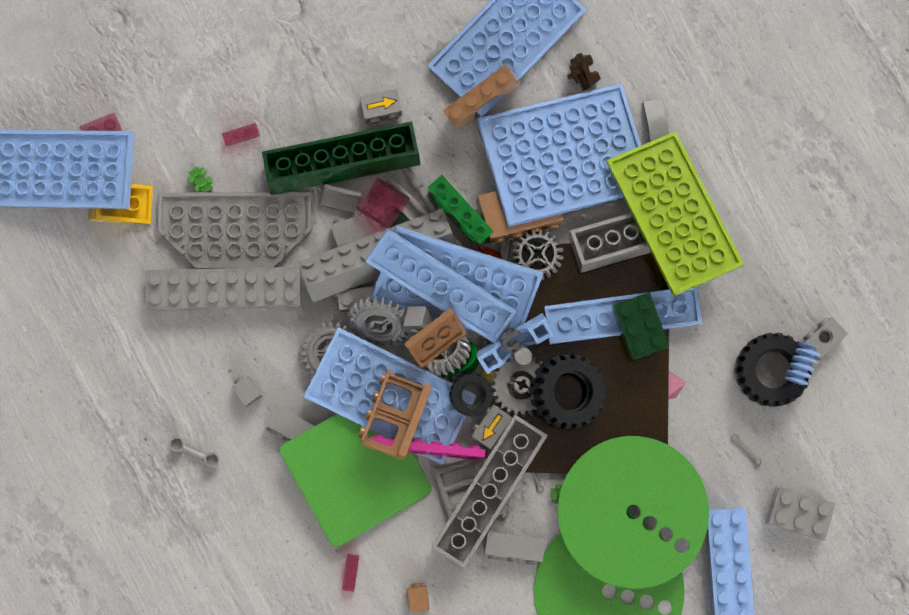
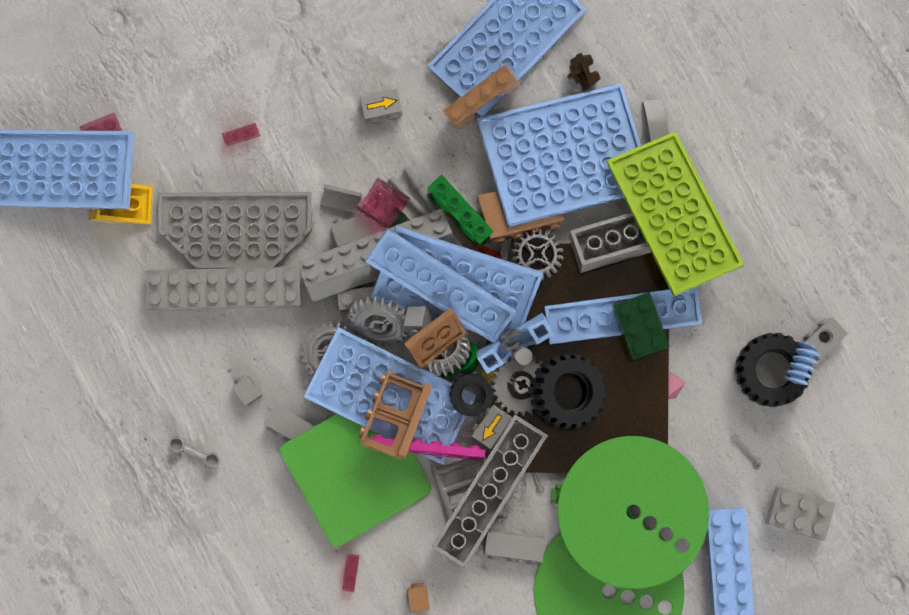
bright green piece [187,166,213,192] -> none
dark green brick [262,121,421,195] -> none

